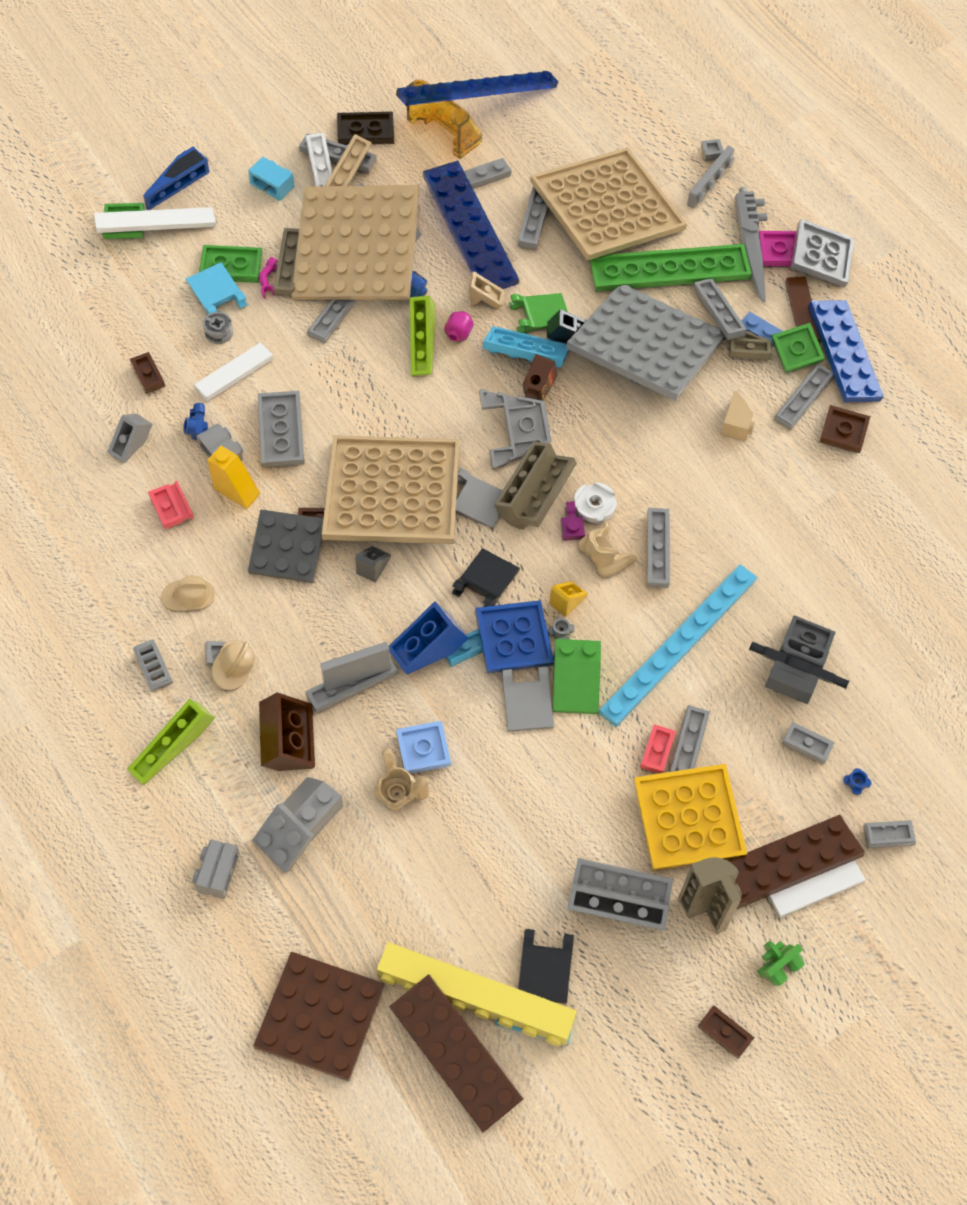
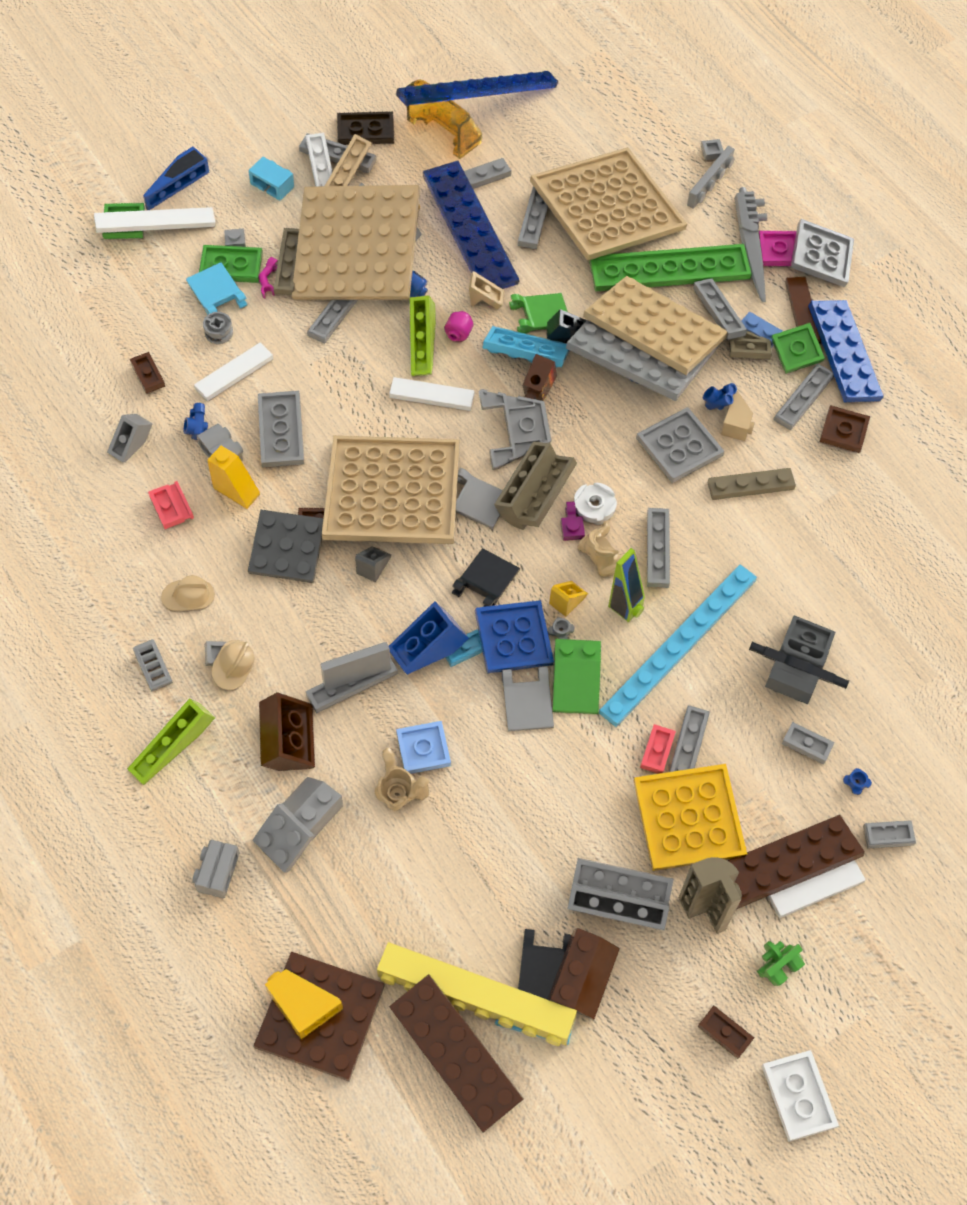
none -> light grey plate [224,228,246,247]
none -> yellow slope [265,969,343,1039]
none -> white tile [389,377,474,411]
none -> reddish brown slope [548,928,620,1020]
none -> tan plate [583,276,727,375]
none -> slope [608,548,645,622]
none -> light grey plate [636,407,725,483]
none -> blue plate [703,383,737,410]
none -> dark tan plate [707,468,796,500]
none -> white plate [762,1050,839,1142]

